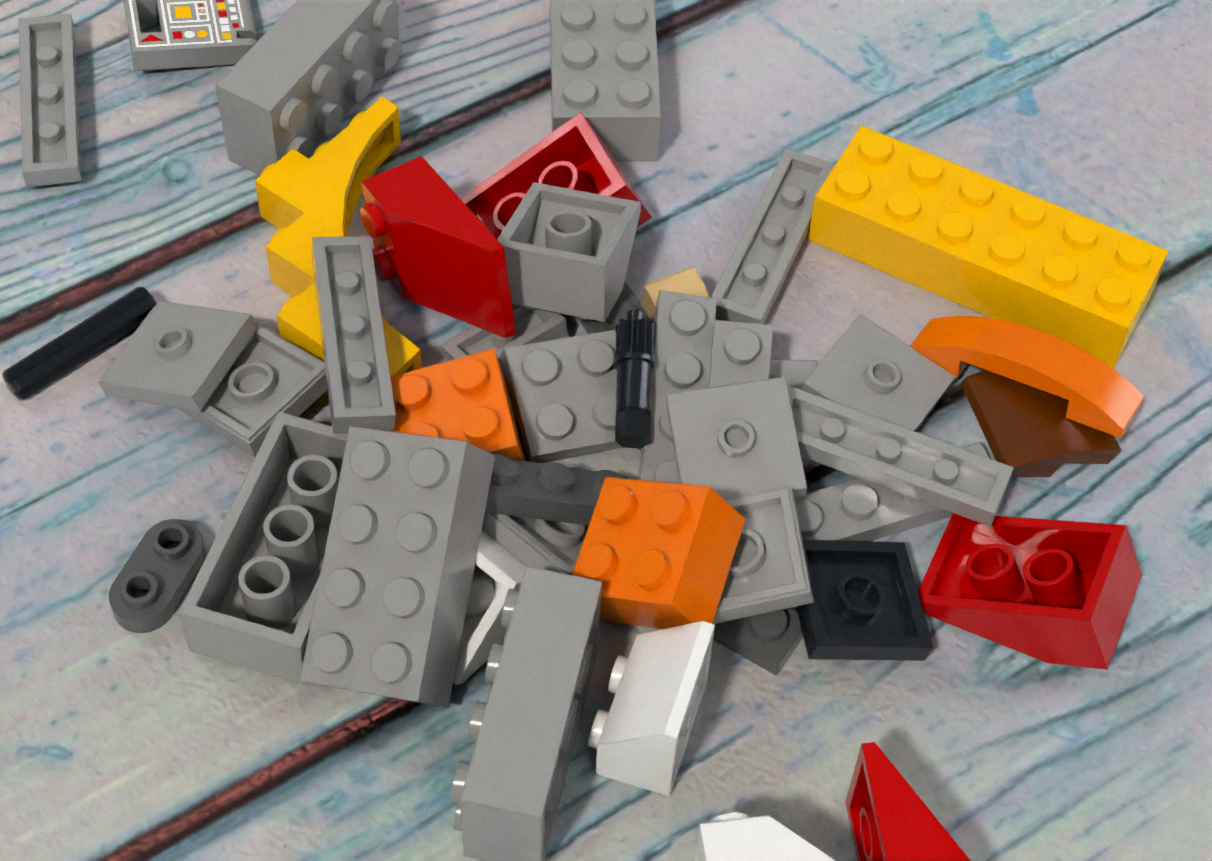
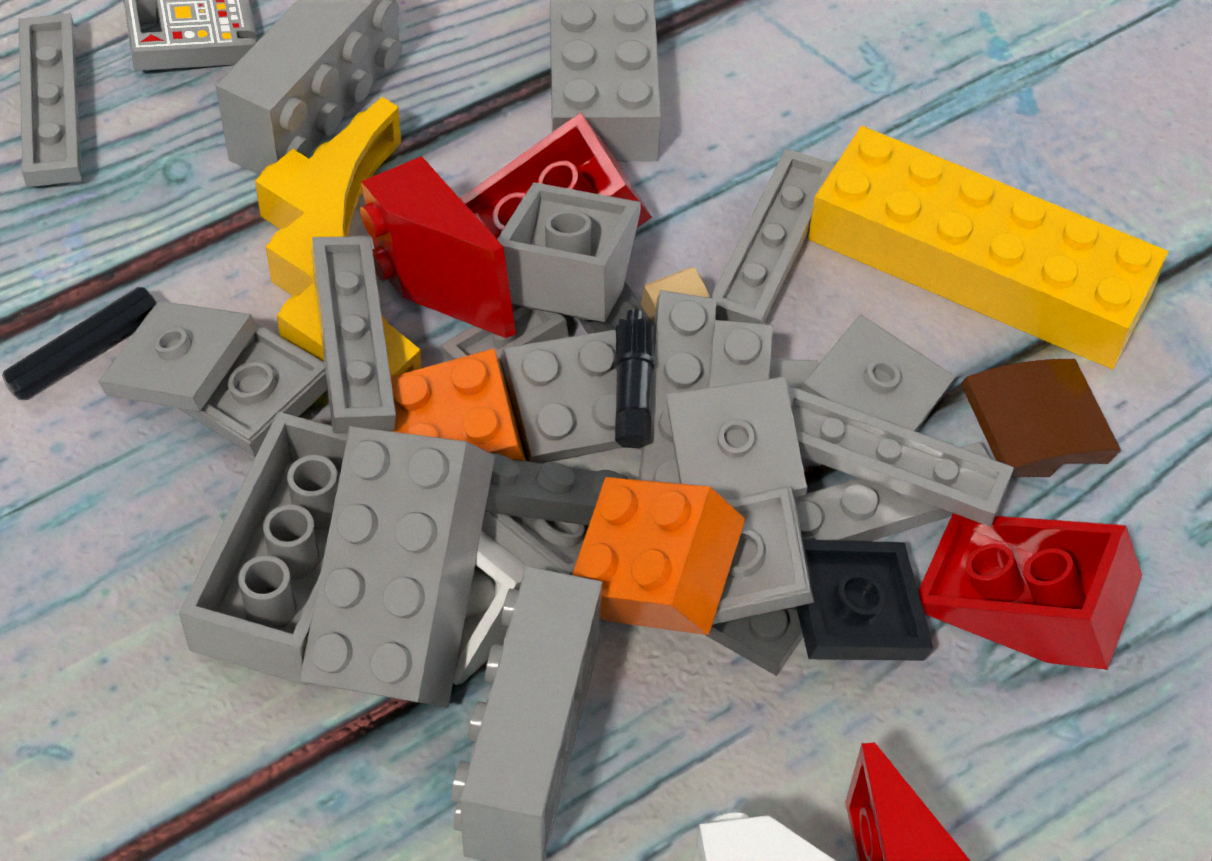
dark grey plate [109,519,206,633] -> none
white slope [588,621,715,797] -> none
orange slope [910,316,1144,438] -> none

